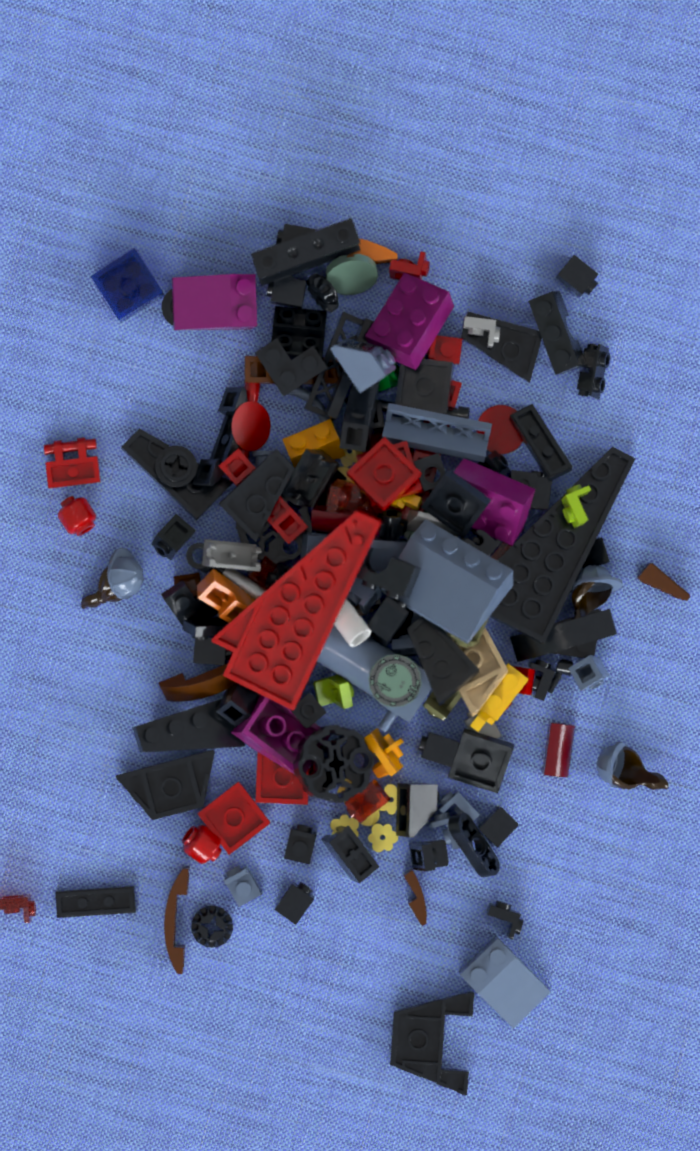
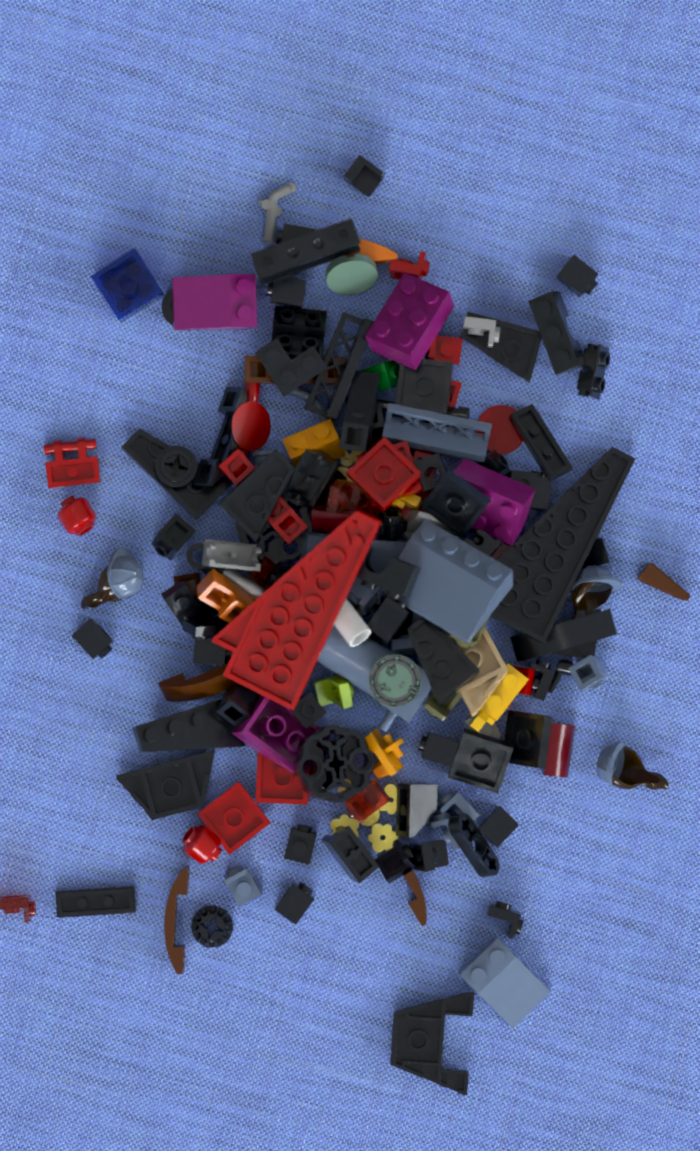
black gear [306,274,339,312] -> none
sand blue slope [330,339,396,393] -> none
lime bracket [561,484,591,528] -> none
none -> black brick [72,618,114,659]
none -> light grey piece [257,182,296,243]
none -> black panel [344,155,385,197]
none -> black bracket [375,839,416,883]
none -> black plate [504,710,552,769]

